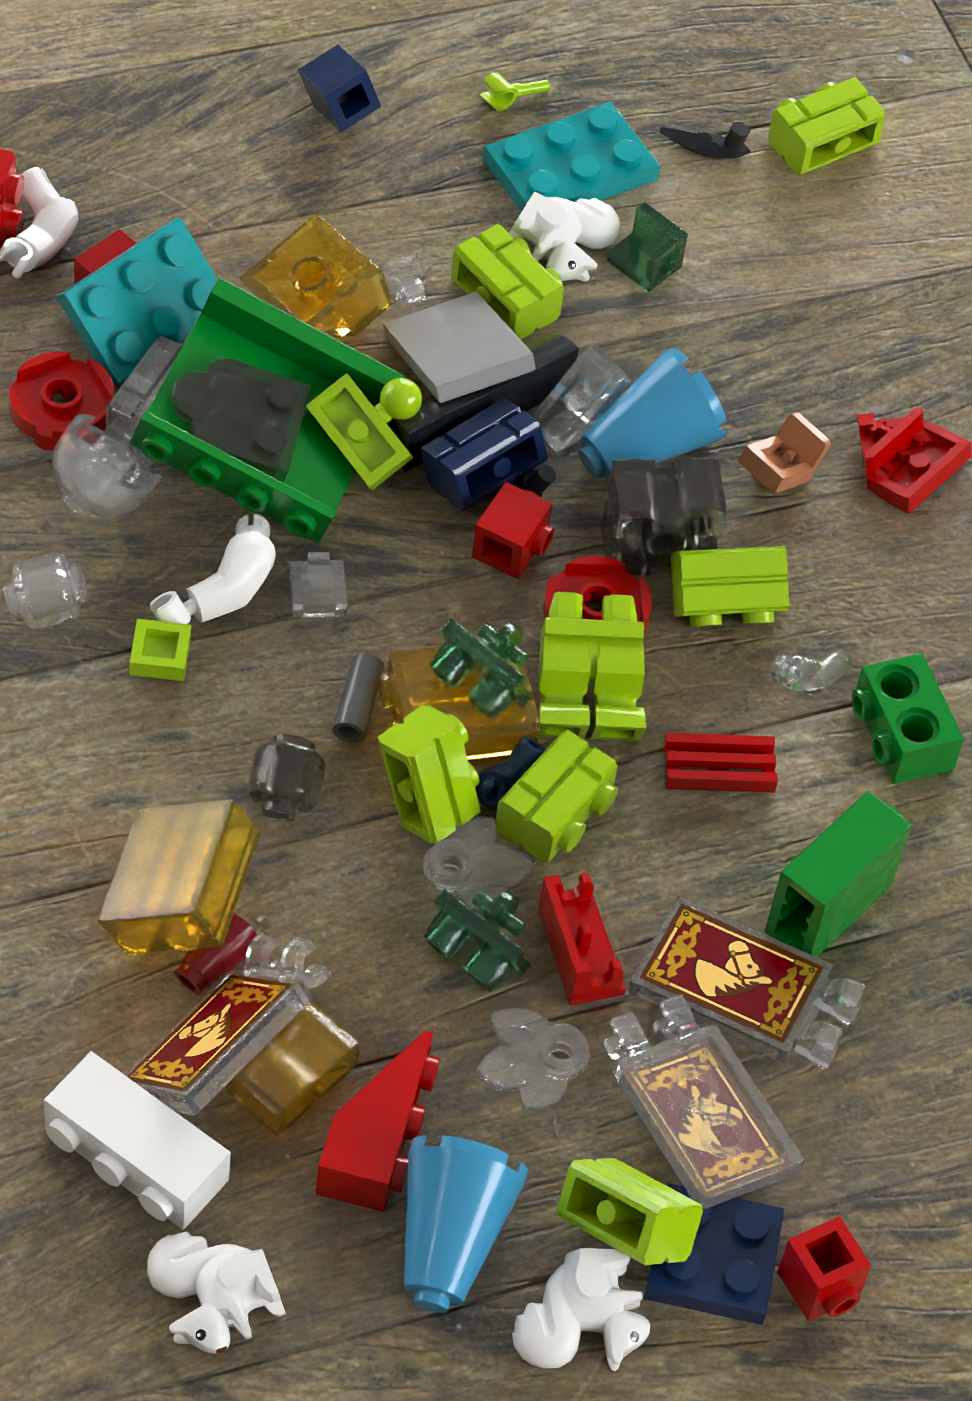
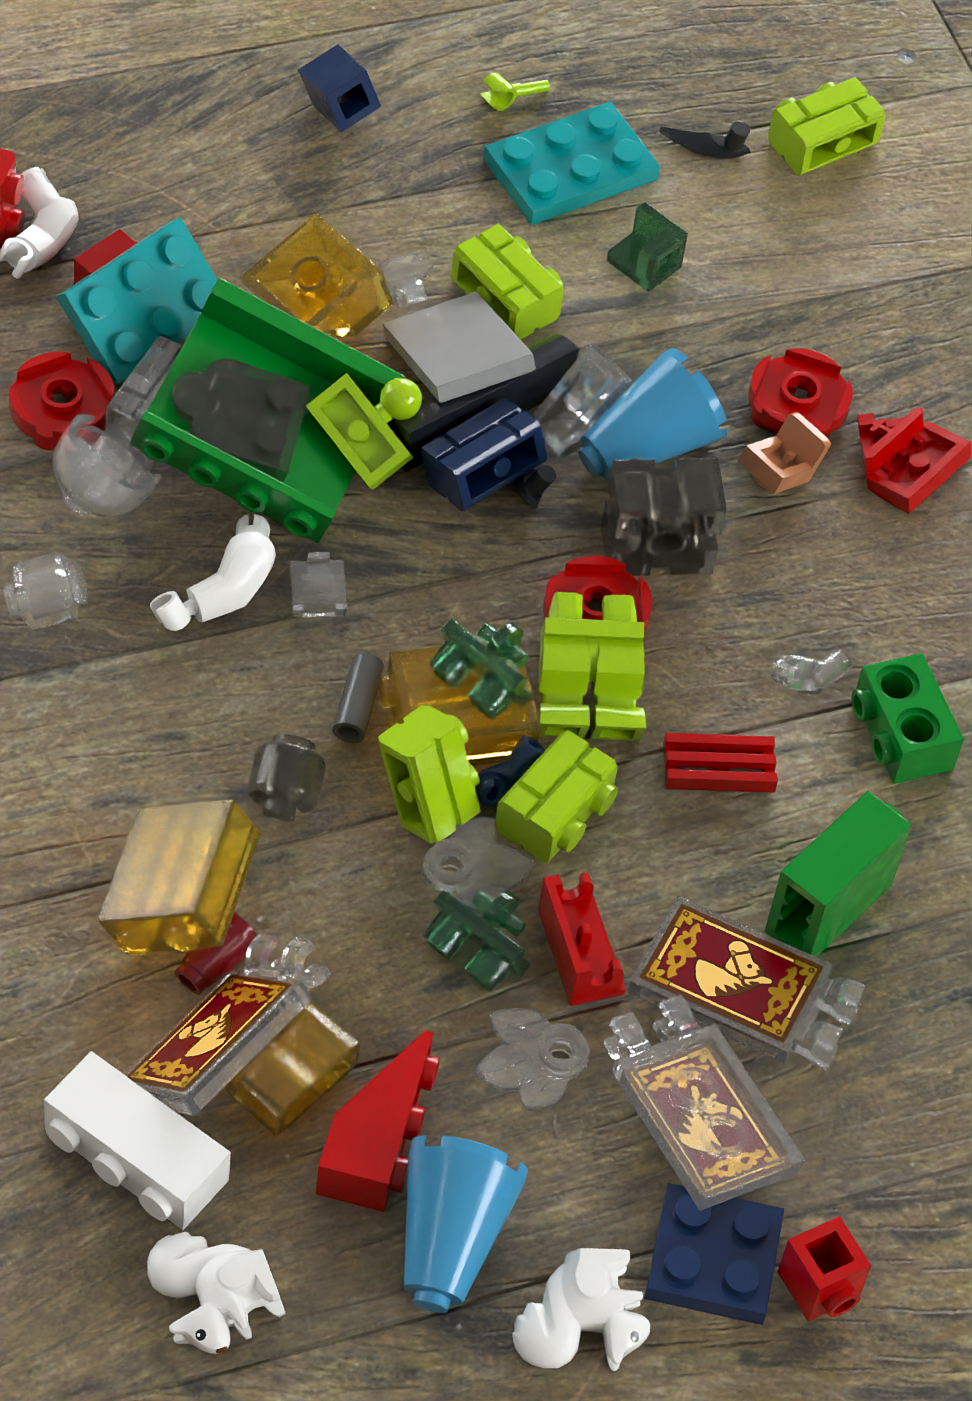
lime plate [129,619,191,682] -> none
red brick [471,482,555,579] -> none
white animal [509,192,620,282] -> none
lime brick [556,1158,703,1265] -> none
lime brick [671,546,790,627] -> none
none -> red plate [748,348,853,438]

